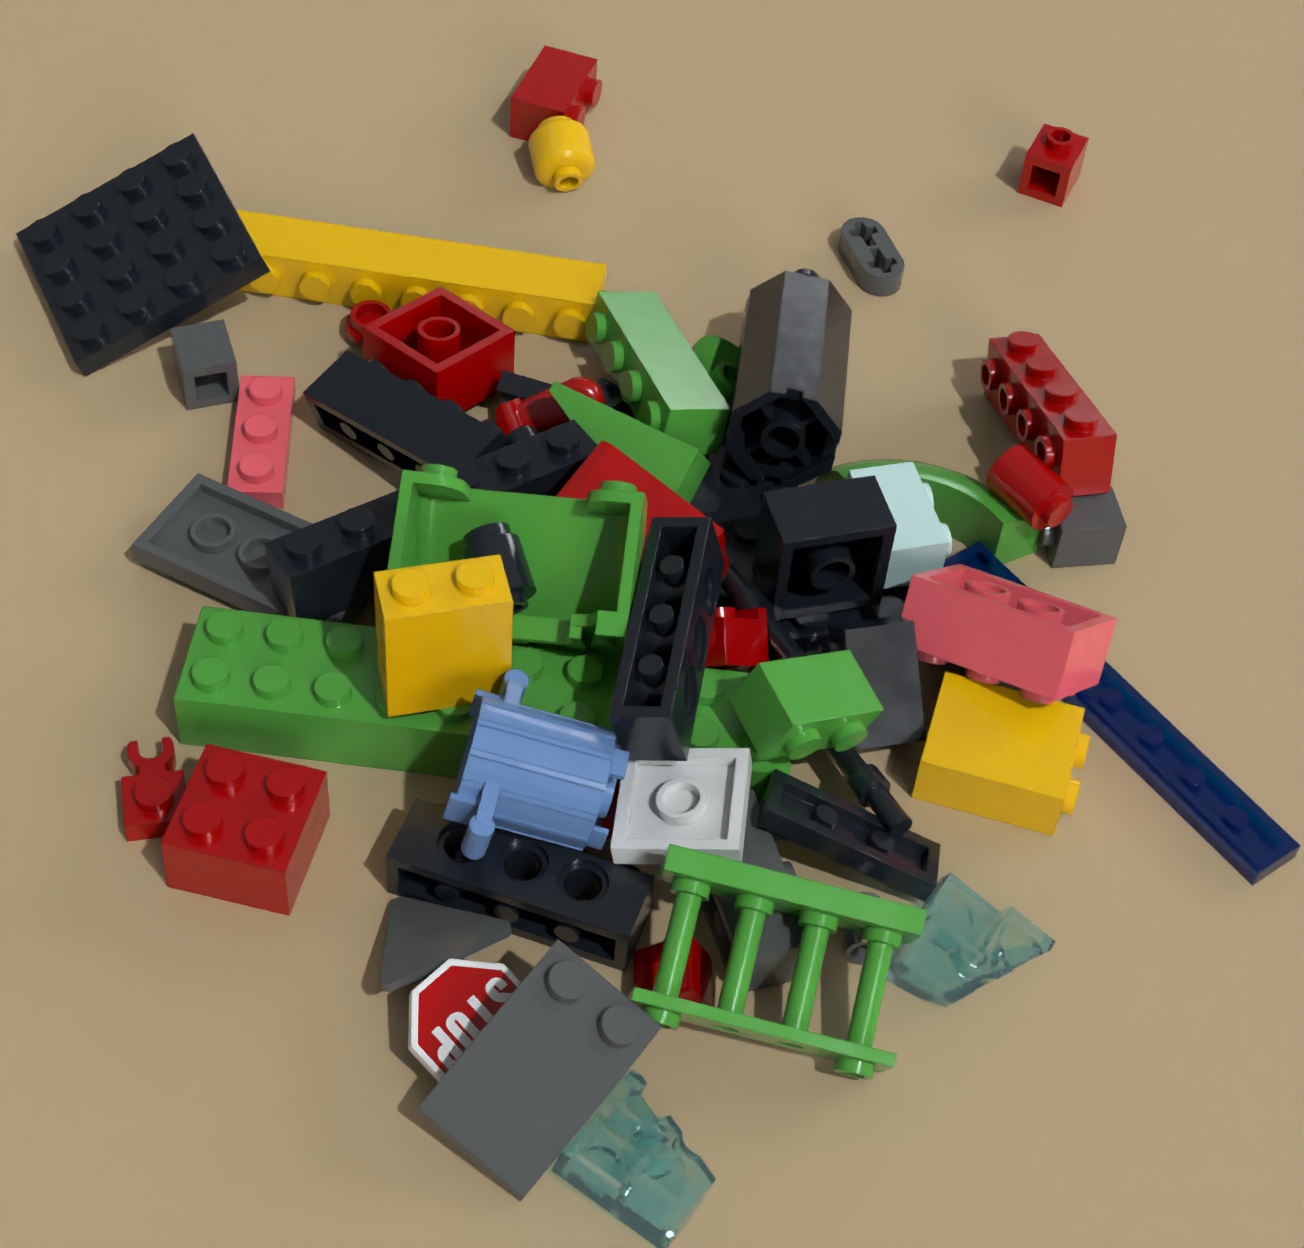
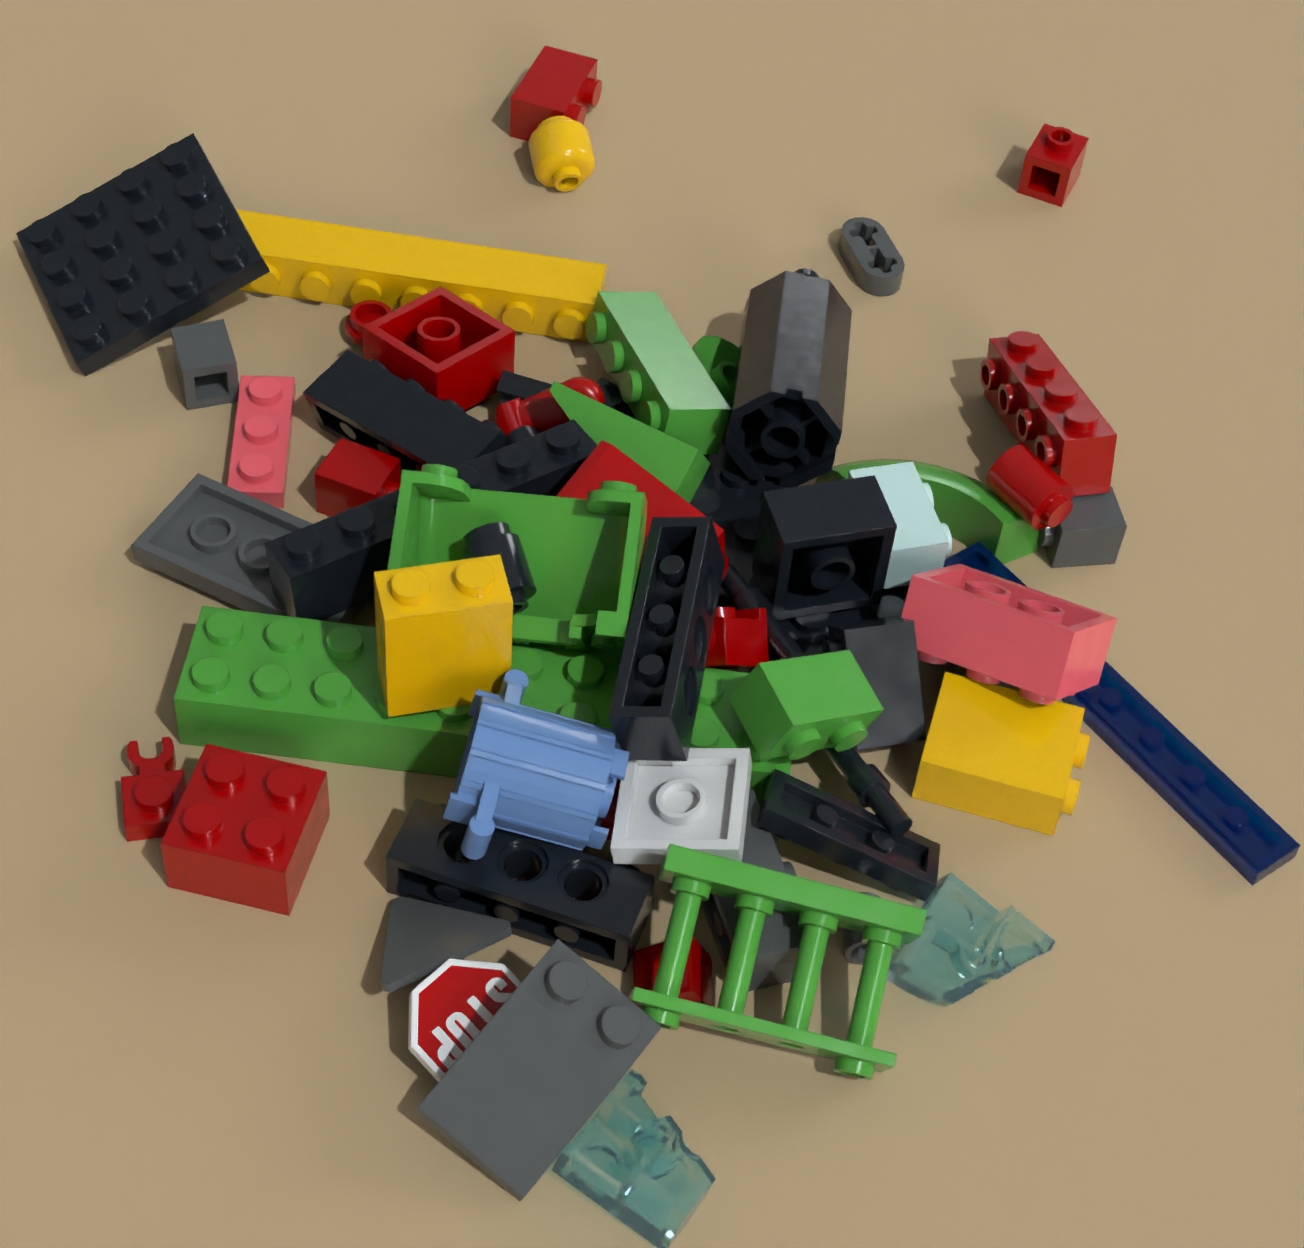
none -> red brick [314,438,401,517]

